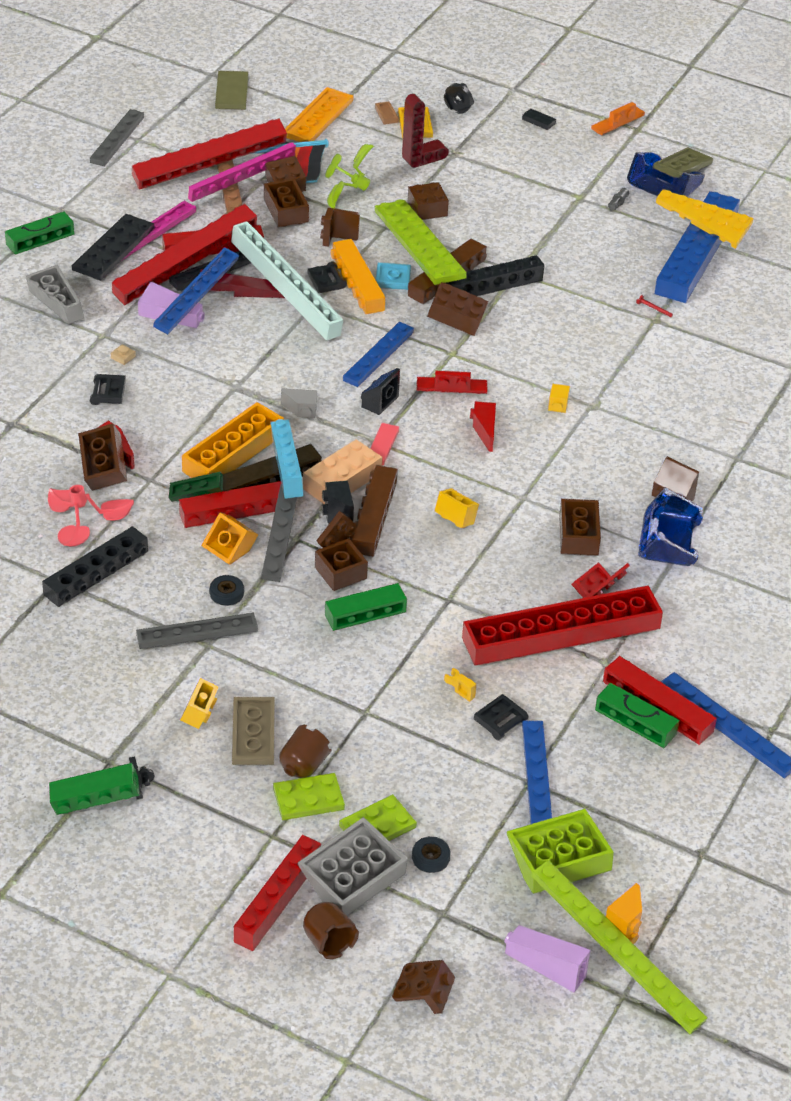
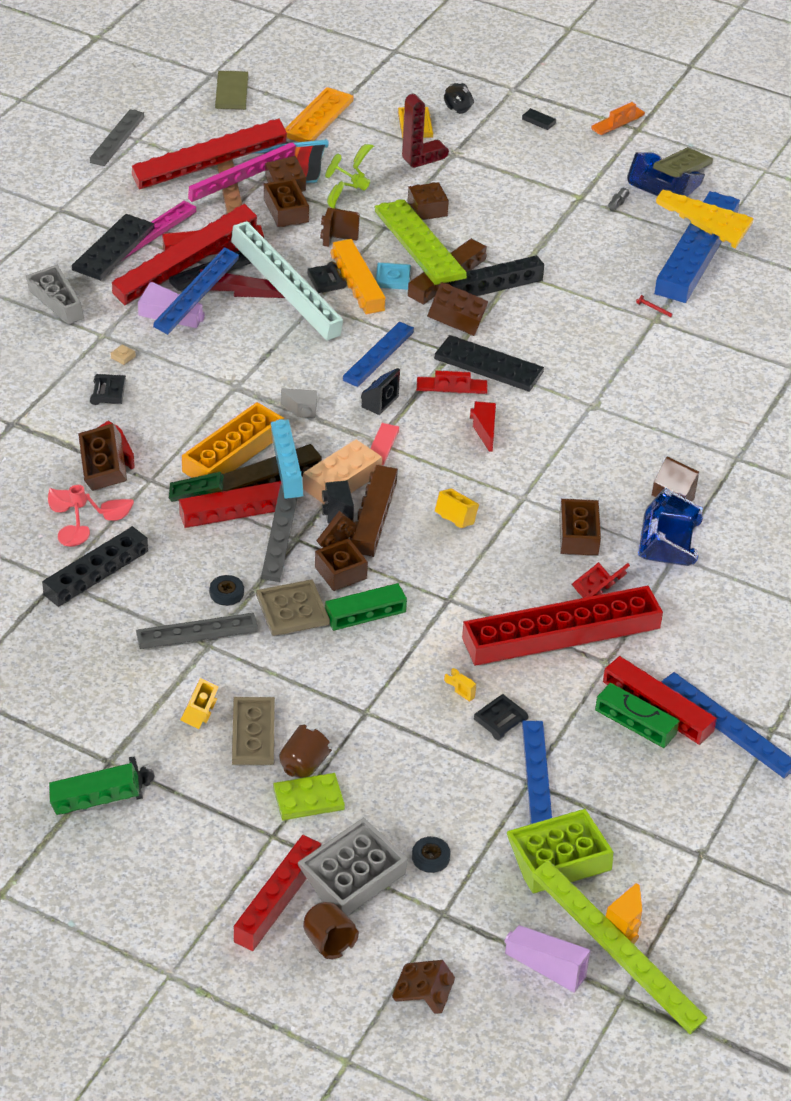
green brick [5,211,75,255] -> none
light orange slope [201,513,259,565] -> none
lime plate [339,794,417,841] -> none
medium nougat tile [375,101,399,125] -> none
yellow brick [548,383,570,413] -> none
none -> dark tan plate [256,579,329,636]
none -> black plate [434,335,544,392]

